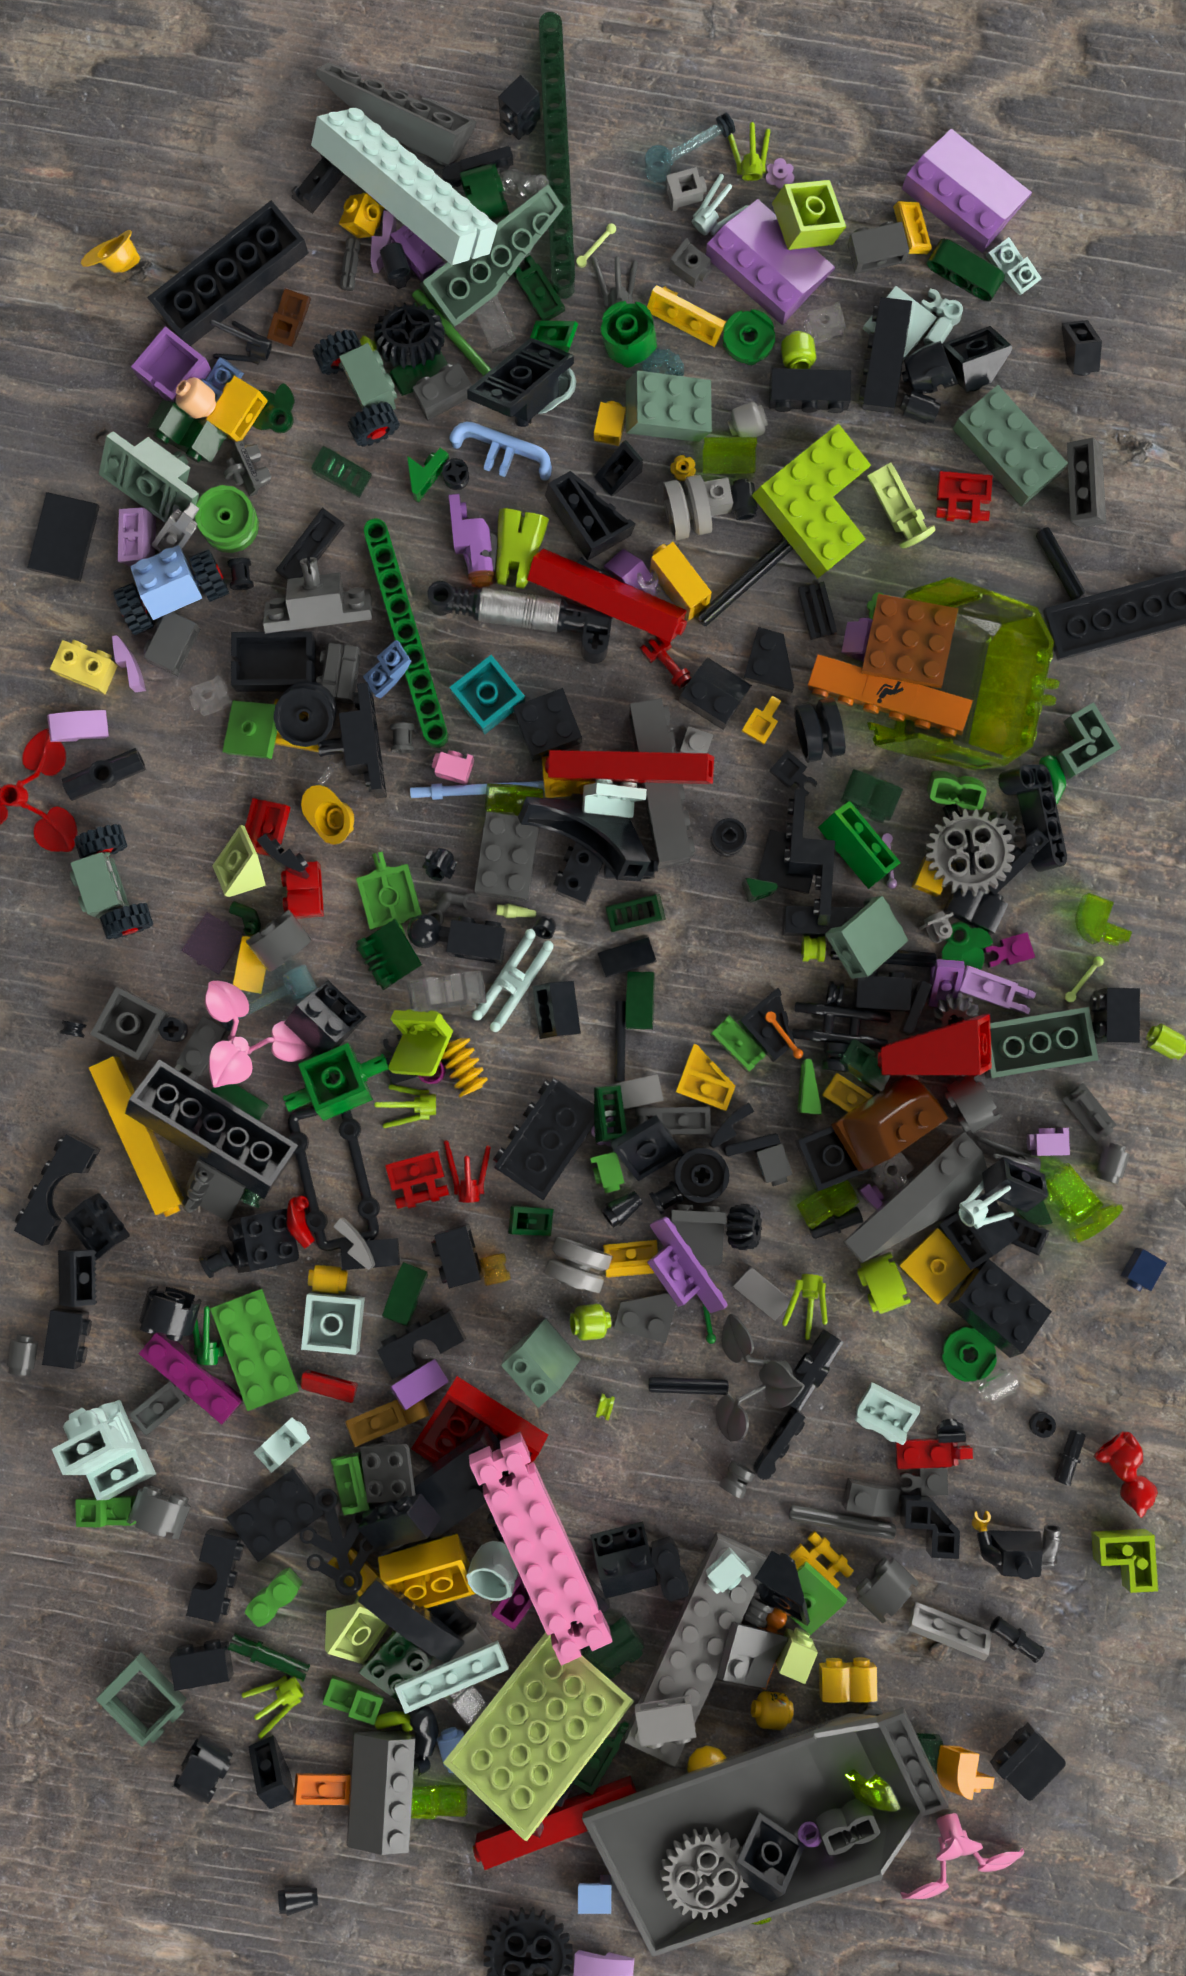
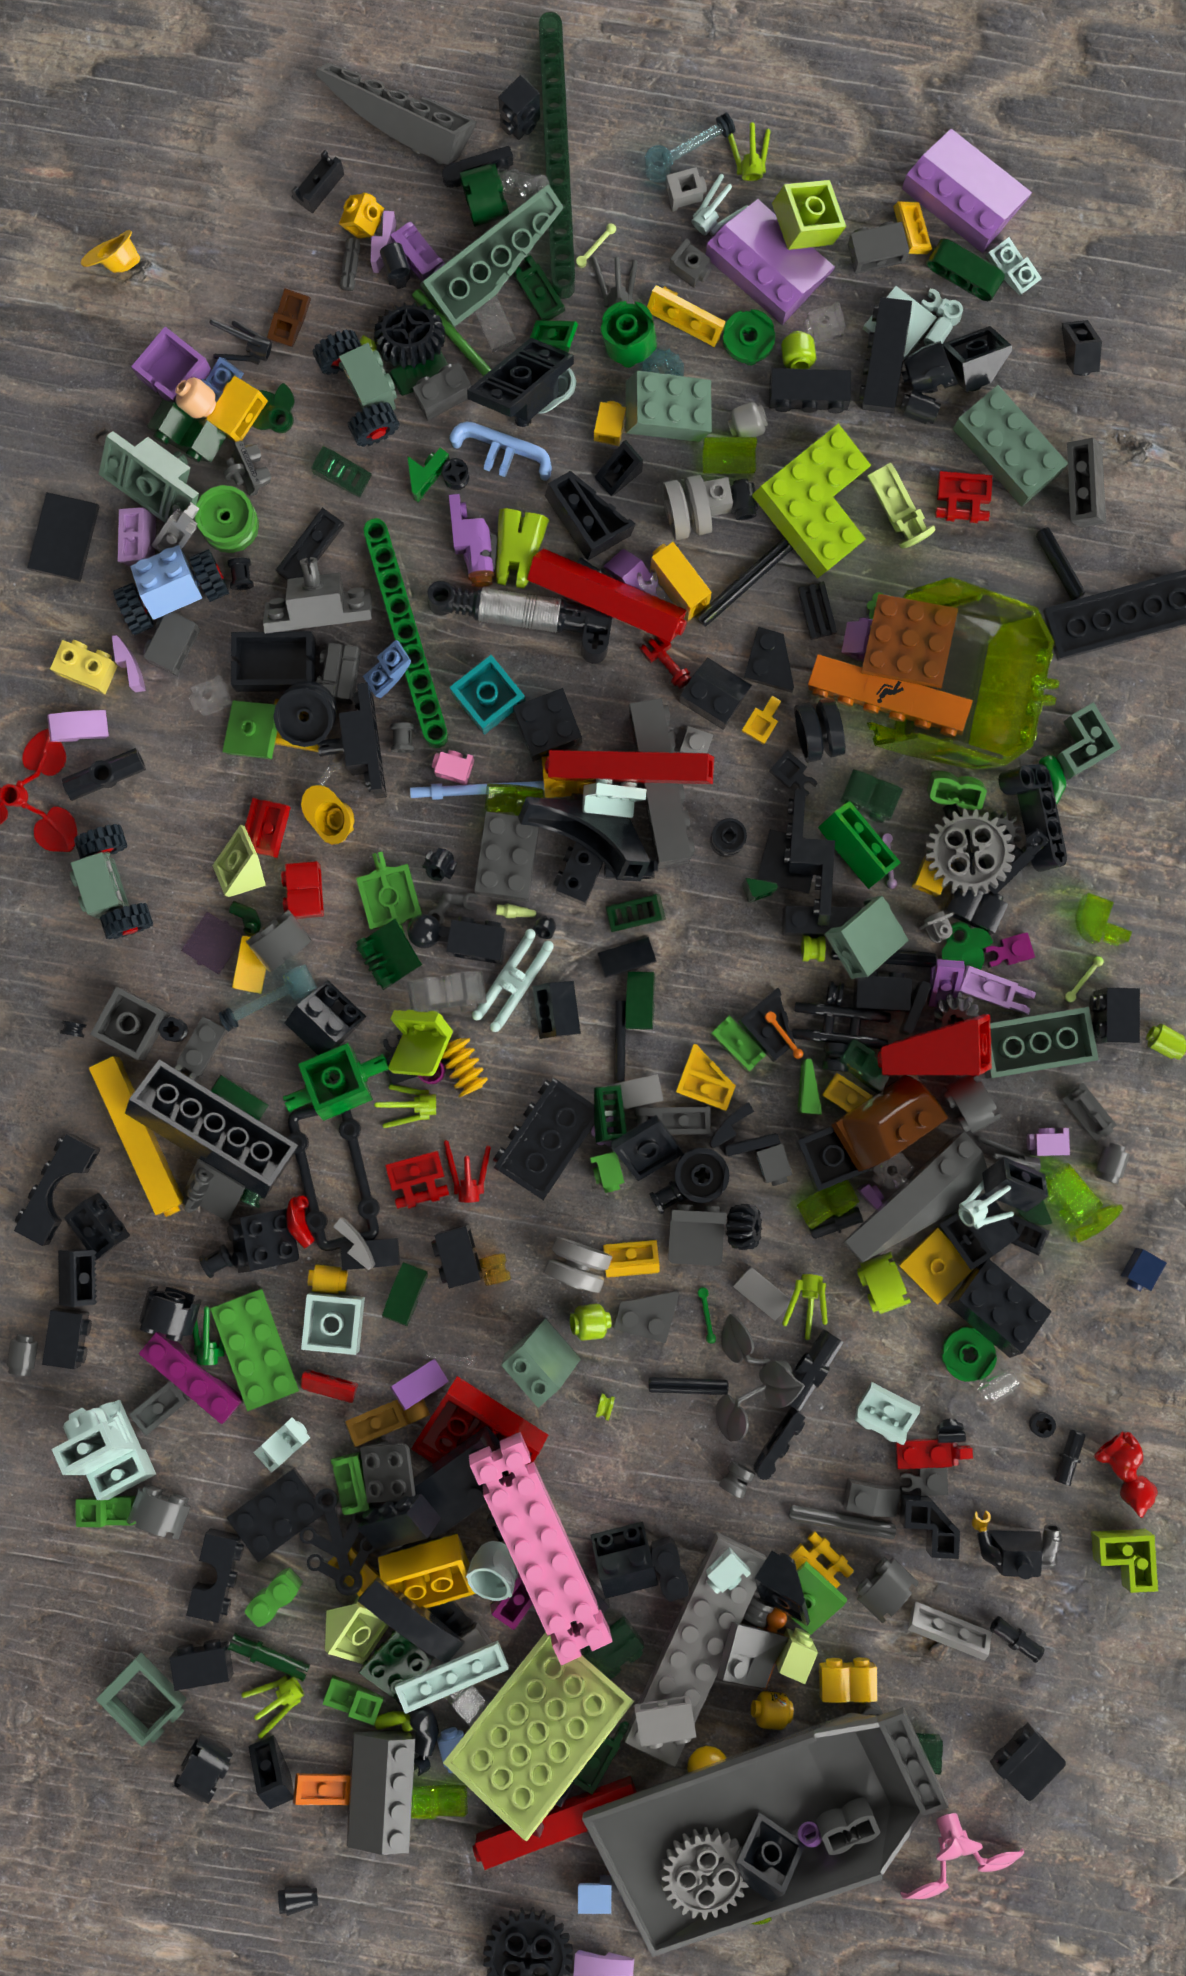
black brick [147,200,309,346] -> none
bright pink plant [205,981,313,1088] -> none
black slope [257,834,309,879] -> none
light aqua piece [311,108,498,265] -> none
black arch [377,1308,466,1380] -> none
dark green slope [508,1205,554,1236] -> none
black cone [601,1191,643,1228] -> none
medium lavender bracket [647,1217,728,1313] -> none
yellow plate [670,455,696,481] -> none
lavender plant [766,158,794,189] -> none
clear neon green slope [845,1769,900,1811] -> none
light orange brick [937,1745,994,1800] -> none

